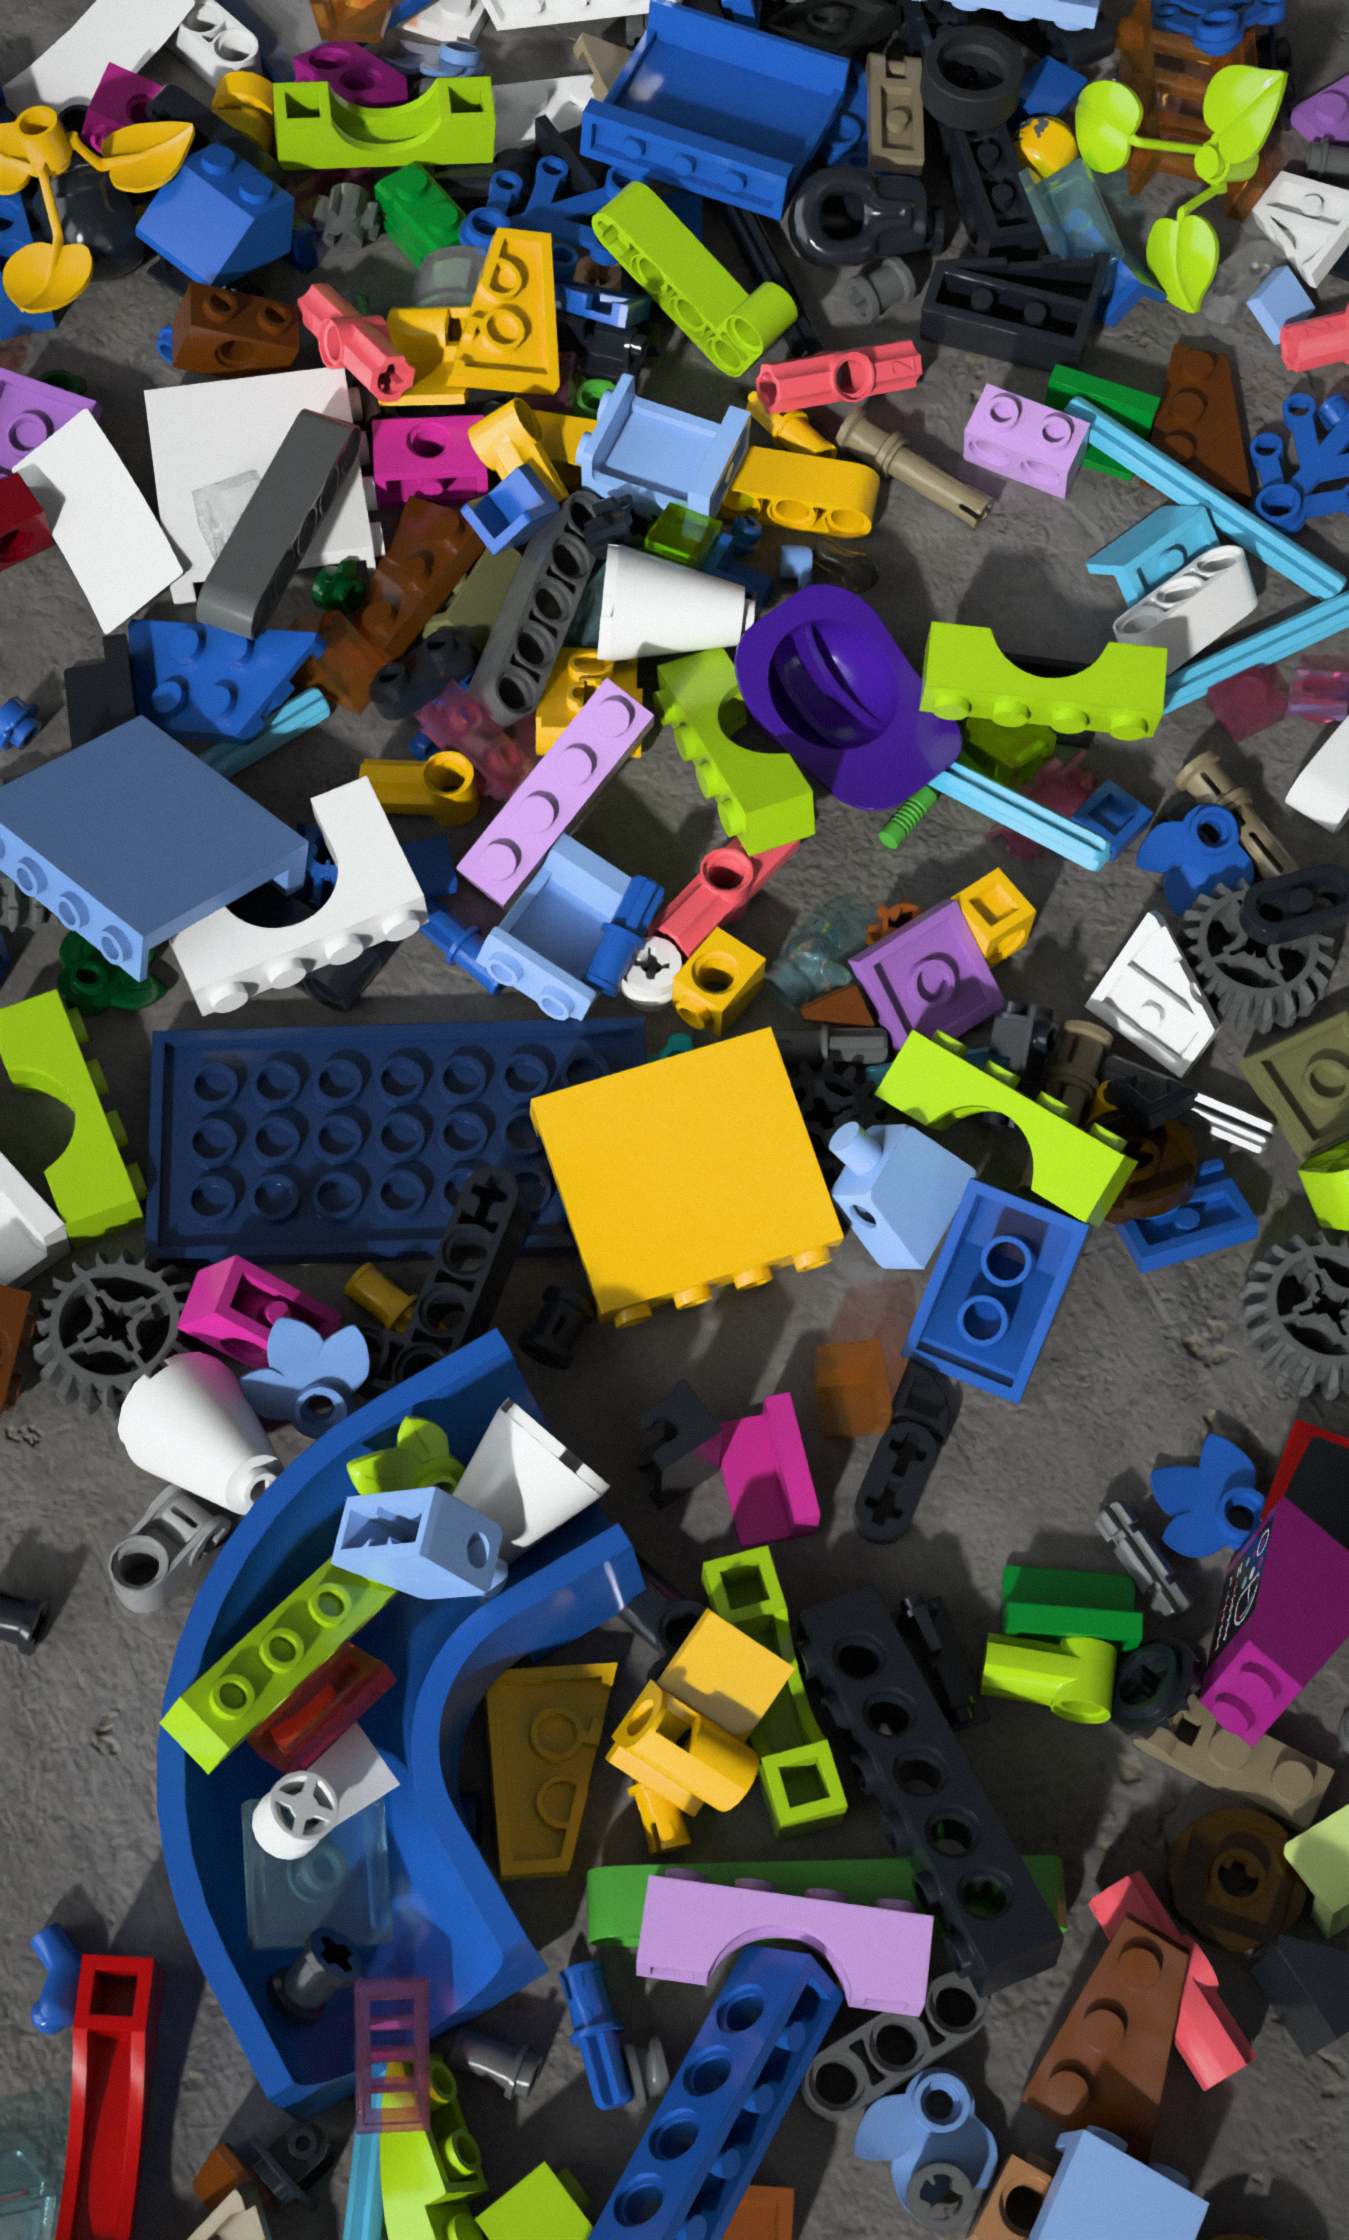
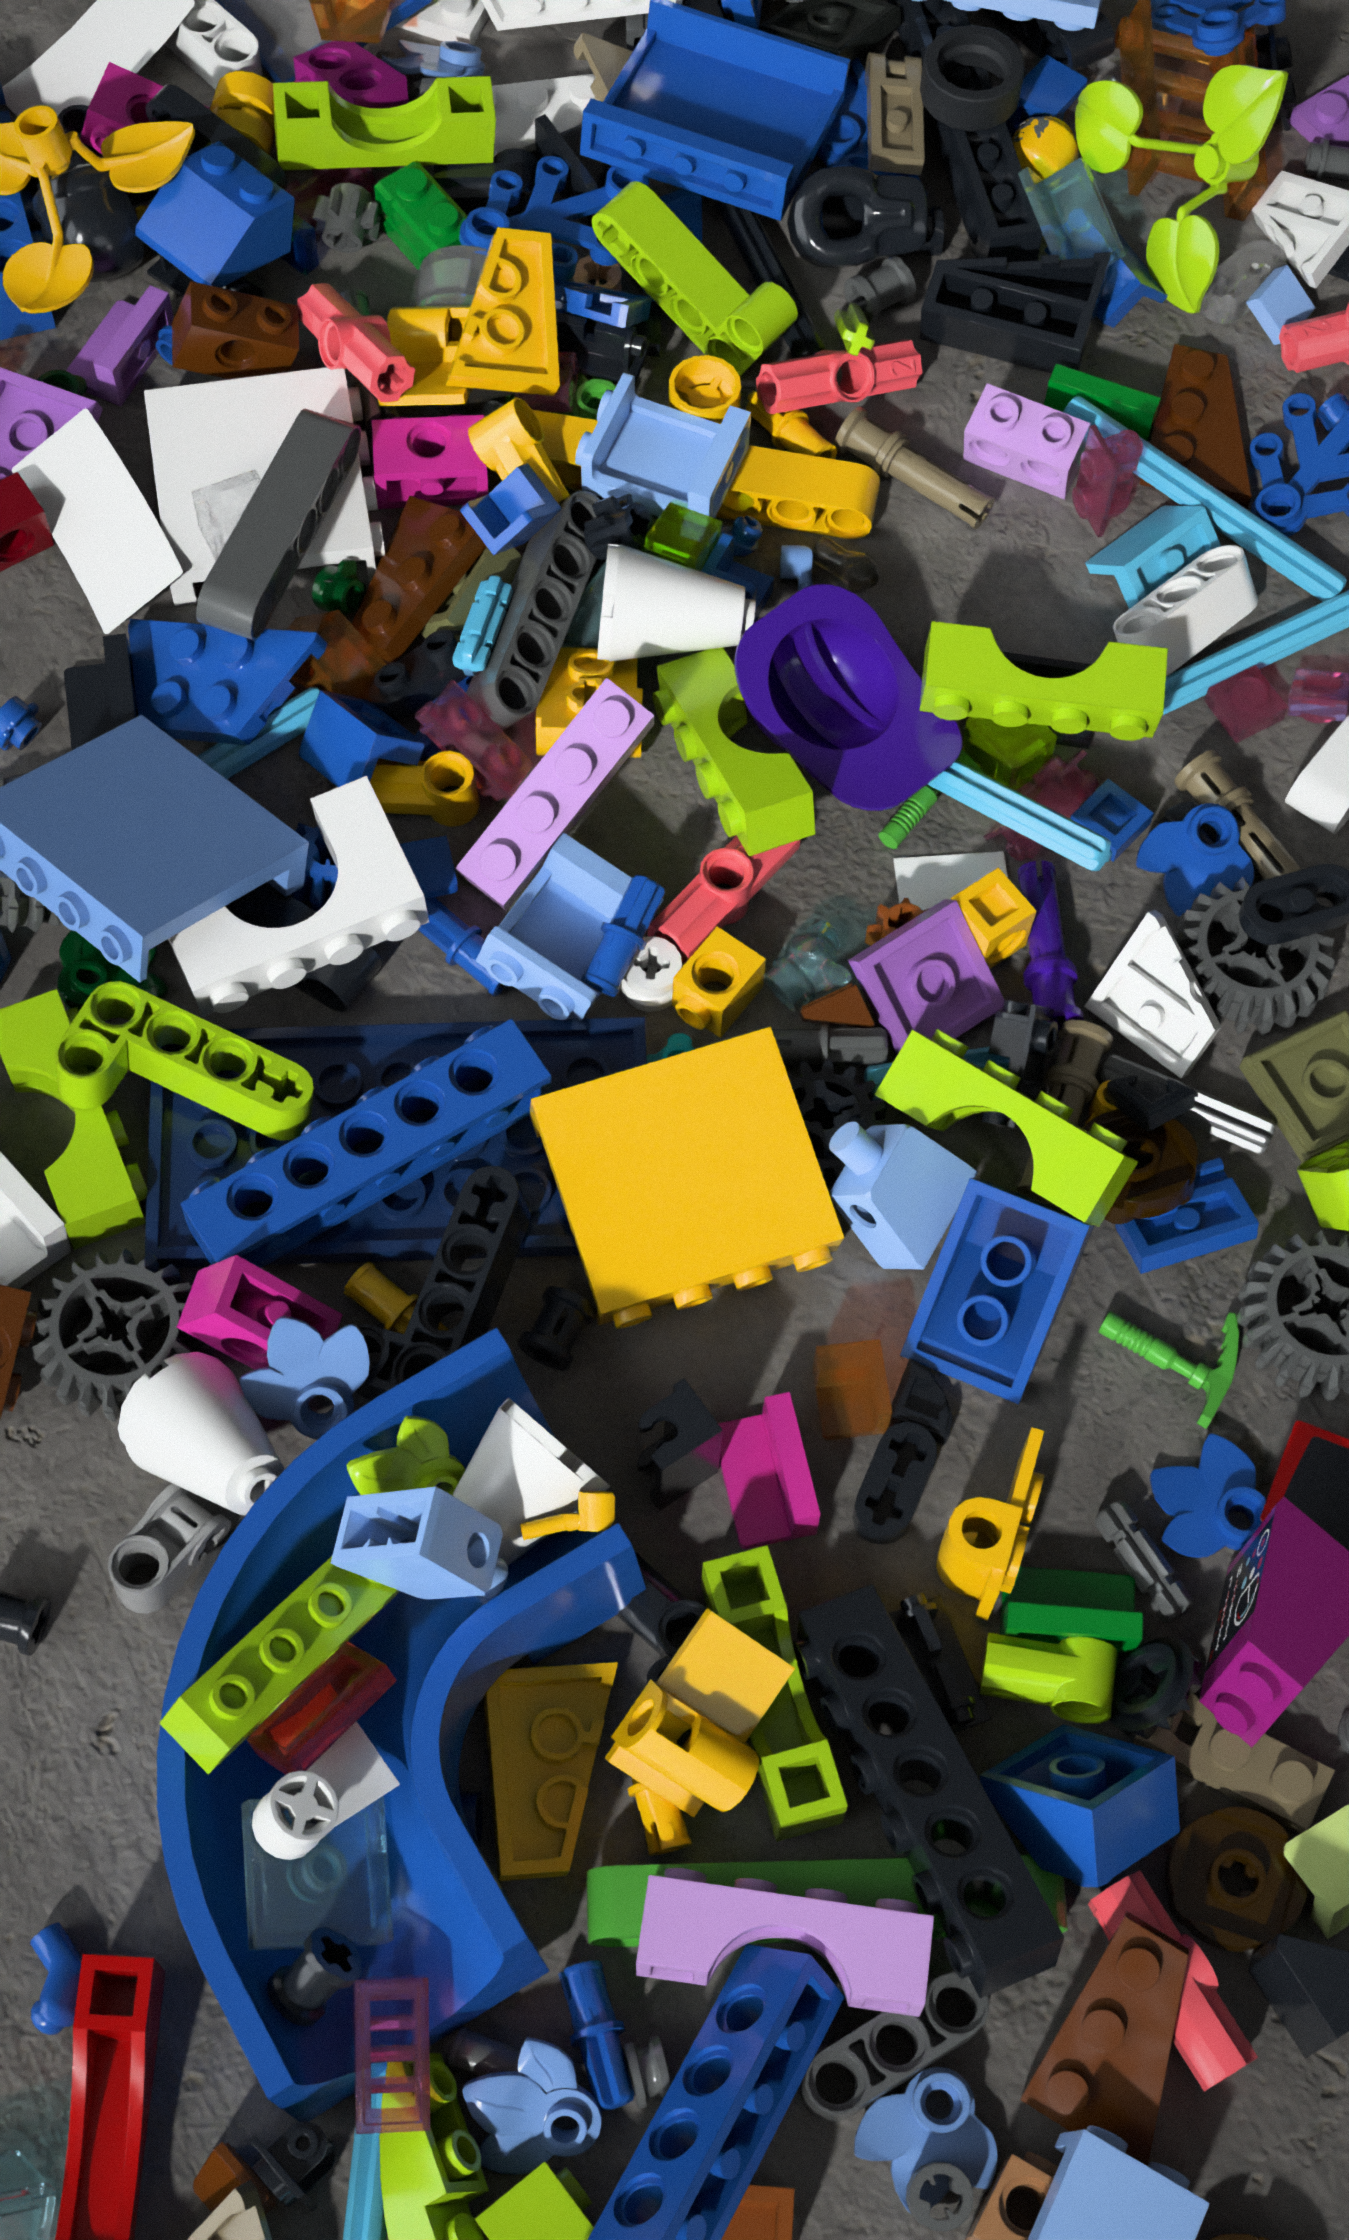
none -> lime beam [55,981,314,1141]
none -> medium lavender panel [66,285,174,407]
none -> blue brick [180,1018,552,1268]
none -> blue panel [299,690,425,787]
none -> medium azure axle [452,575,513,676]
none -> medium blue plate [463,2037,602,2175]
none -> yellow hand [520,1491,615,1540]
none -> yellow wheel [668,355,741,424]
none -> lime axle [834,303,875,356]
none -> white sticker [893,851,1008,911]
none -> yellow piece [936,1427,1044,1621]
none -> blue slope [980,1724,1180,1888]
none -> dark purple pin [1017,861,1084,1038]
none -> clear pink hinge [1072,424,1143,538]
none -> bright green piece [1098,1311,1239,1429]

